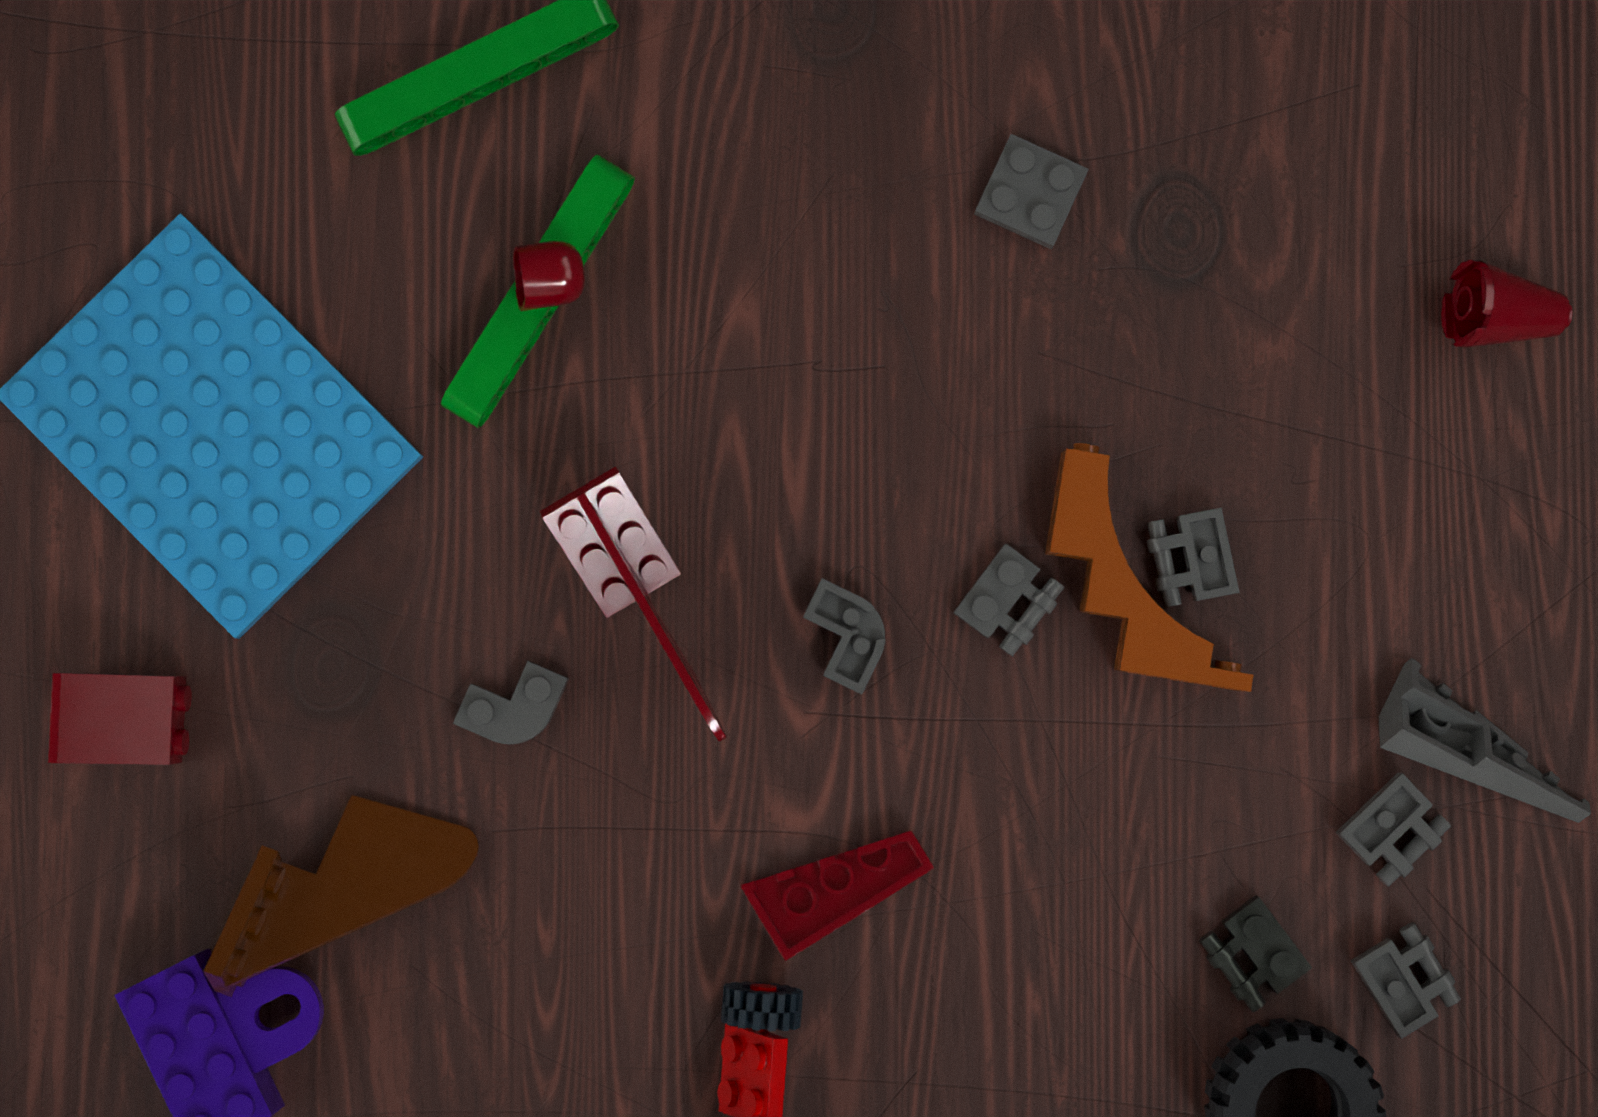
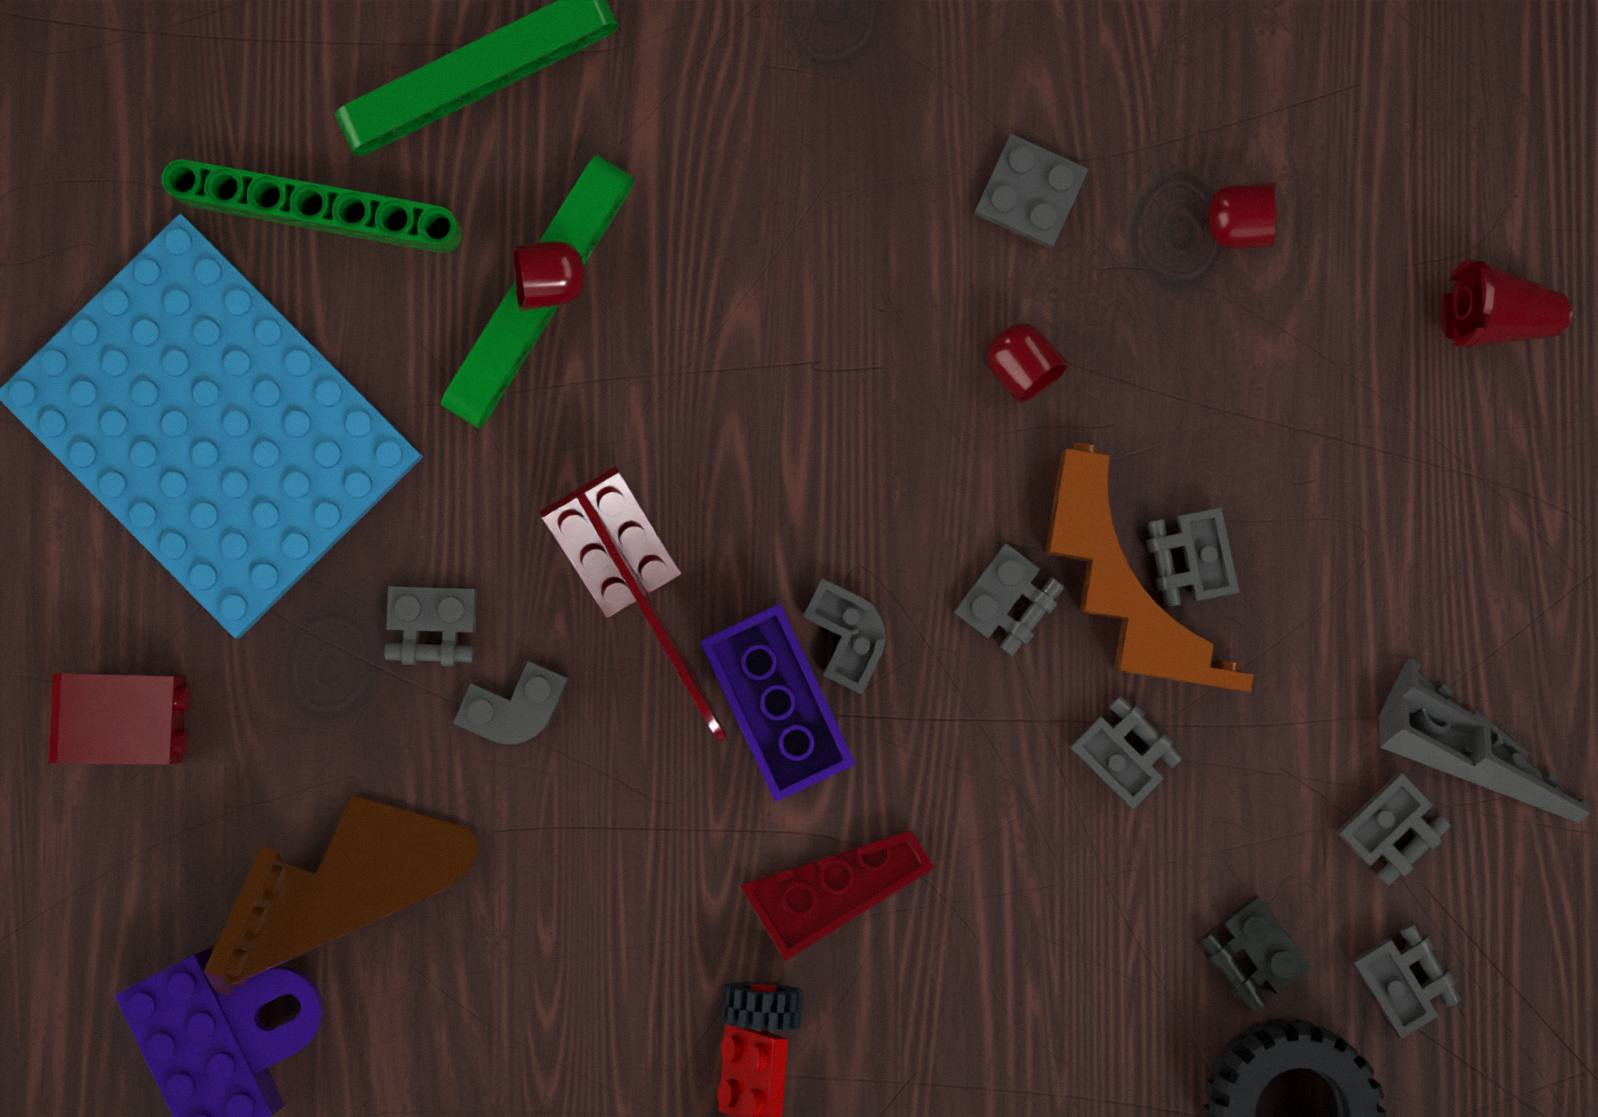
none -> green beam [162,159,463,253]
none -> dark grey plate [385,586,477,667]
none -> dark purple brick [700,604,856,802]
none -> dark red helmet [987,323,1070,403]
none -> dark grey plate [1069,695,1183,810]
none -> dark red helmet [1208,182,1276,249]

